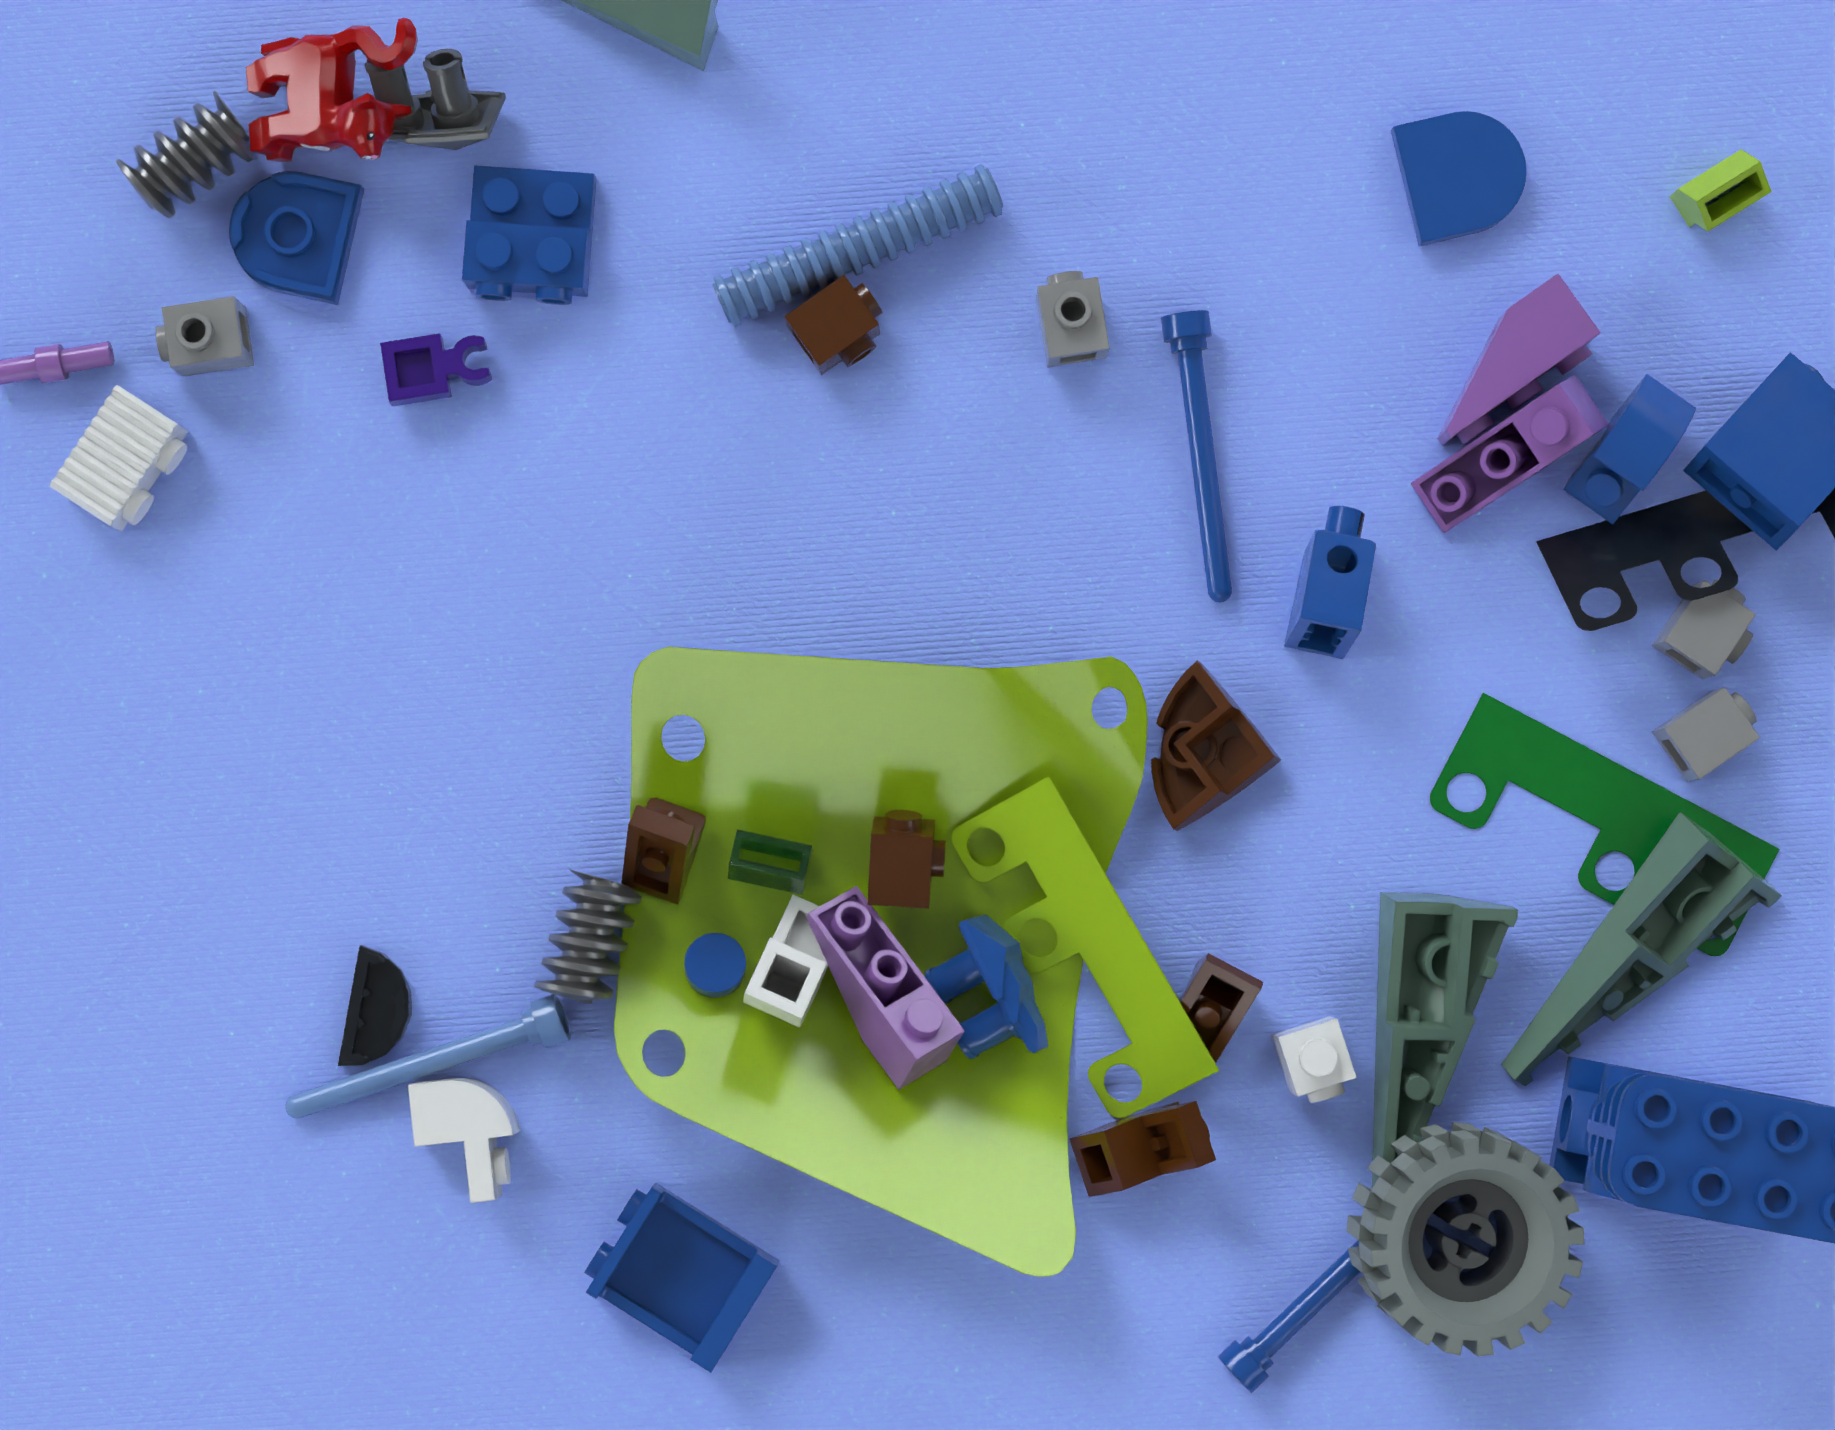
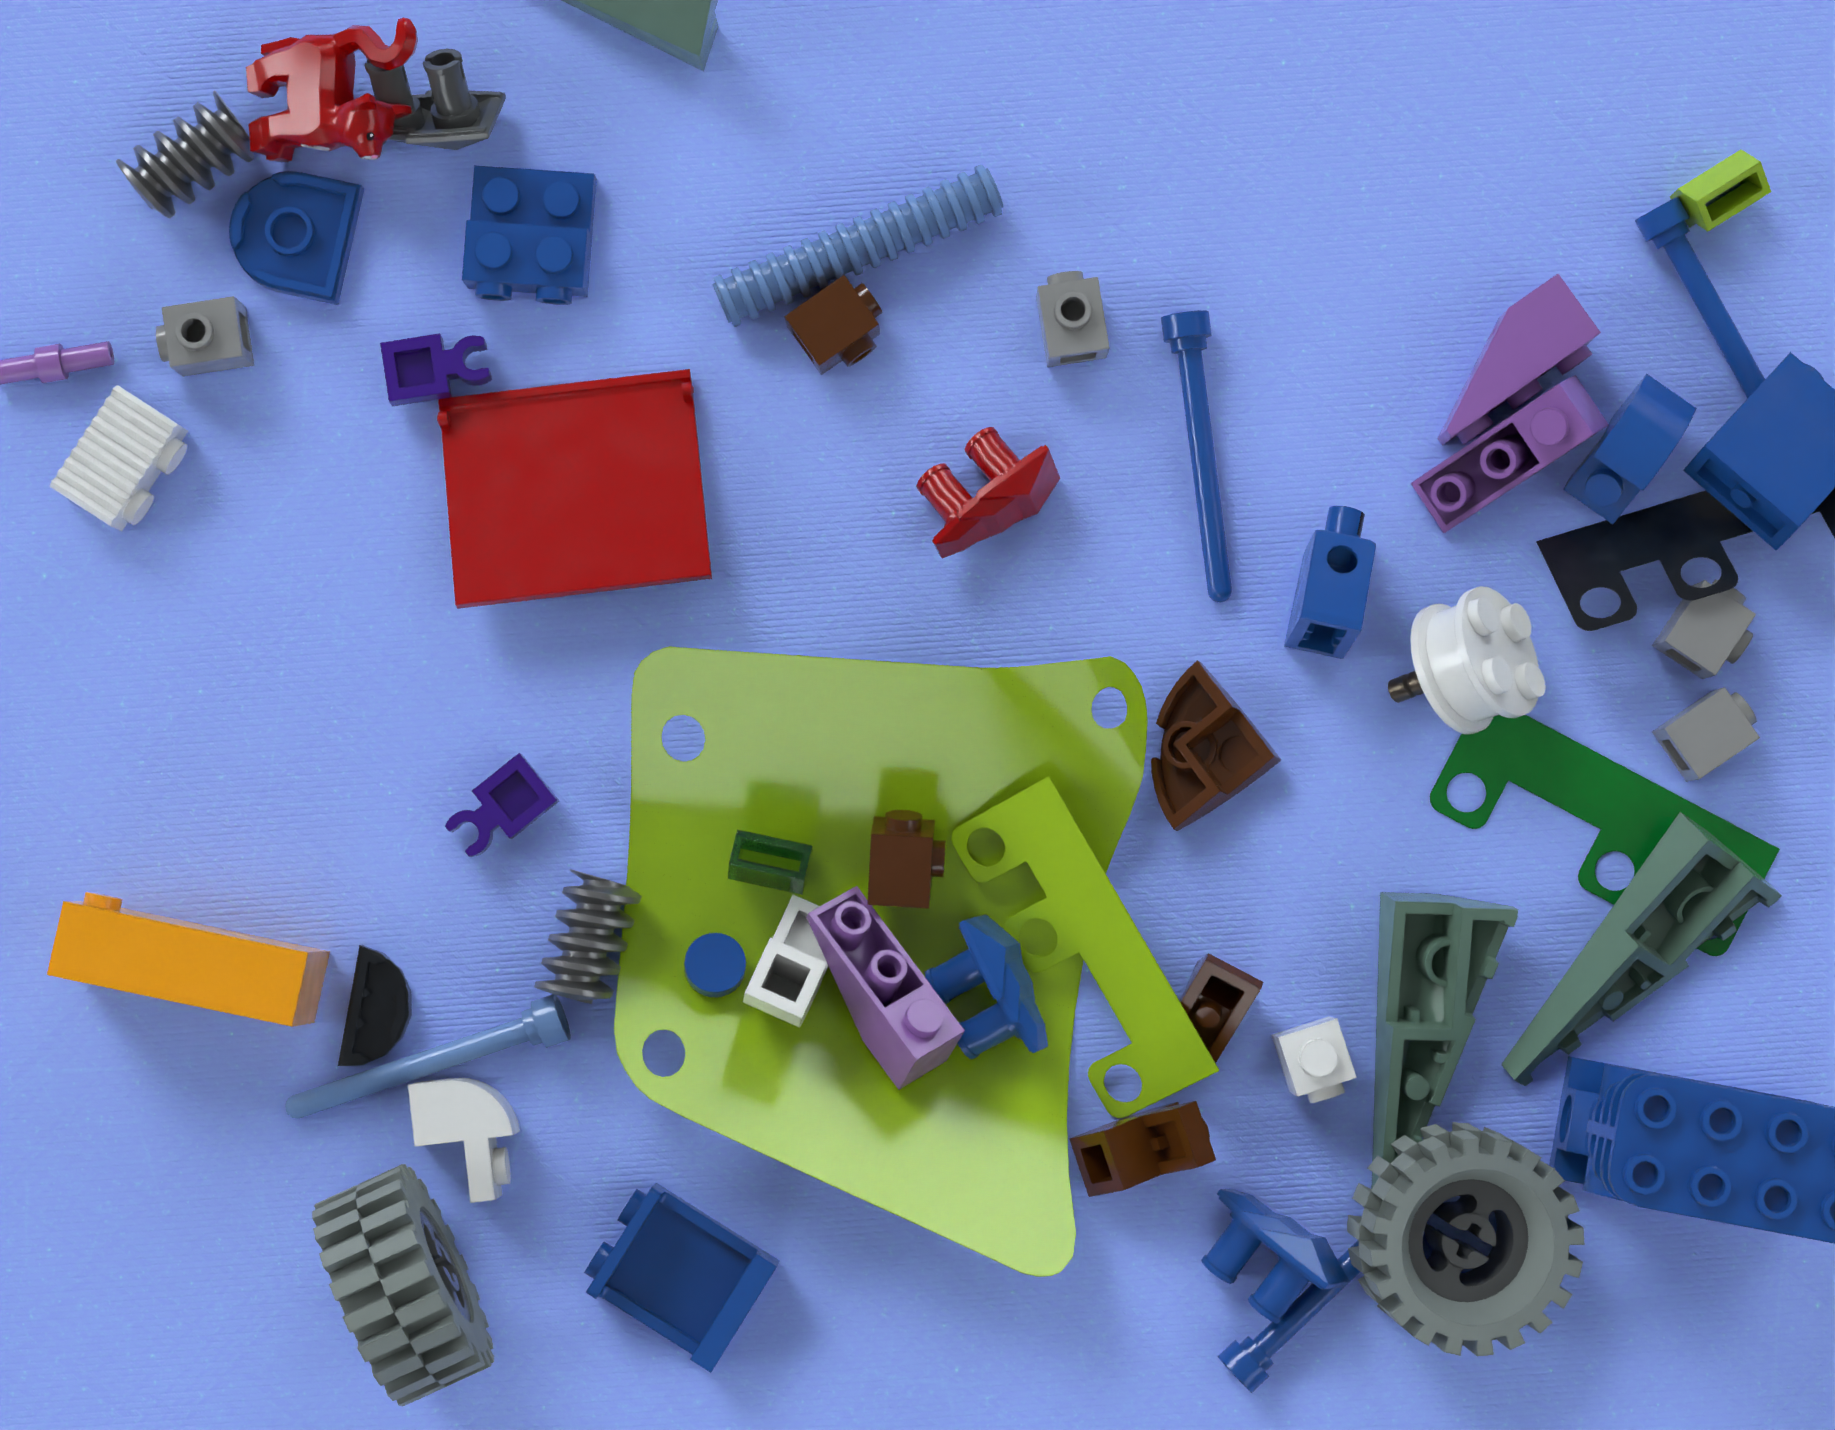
reddish brown slope [621,798,706,905] -> none
blue tile [1391,111,1527,246] -> none
none -> light orange brick [47,892,330,1027]
none -> light grey wheel [312,1164,494,1407]
none -> red container [437,369,712,609]
none -> dark purple plate [445,753,559,857]
none -> red connector [916,427,1060,559]
none -> blue connector [1201,1189,1349,1324]
none -> white wheel [1388,586,1546,734]
none -> blue piece [1635,197,1765,399]

